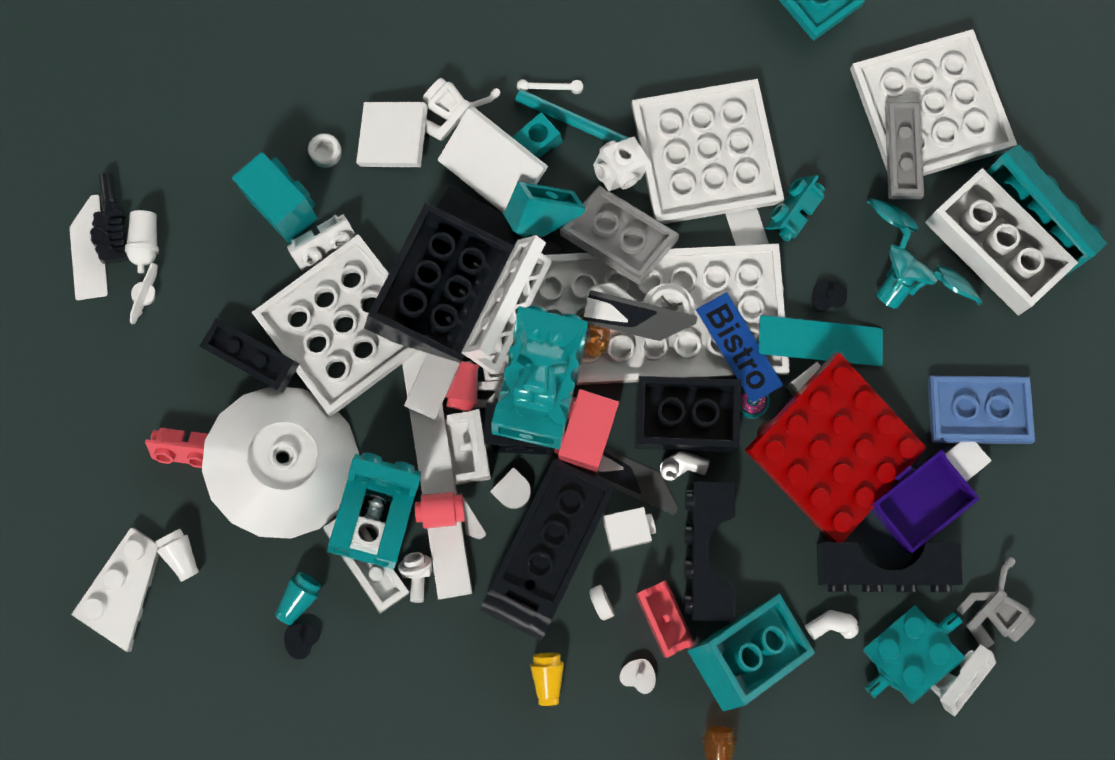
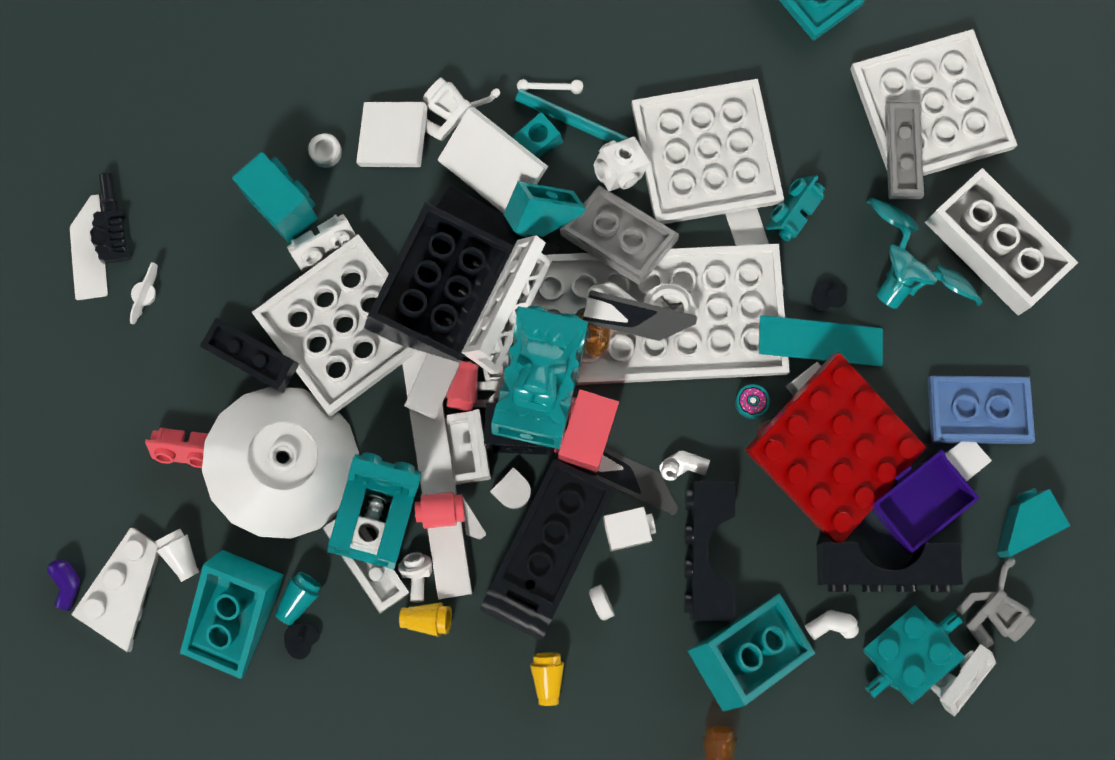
white piece [125,210,159,273] -> none
white piece [619,659,656,694] -> none
black brick [634,376,741,453] -> none
coral hinge [636,580,695,658] -> none
blue sticker [696,292,783,403] -> none
teal slope [986,144,1108,276] -> none
none -> dark purple arm [47,560,80,611]
none -> teal slope [180,550,283,679]
none -> yellow cone [399,602,452,637]
none -> teal slope [996,488,1070,558]

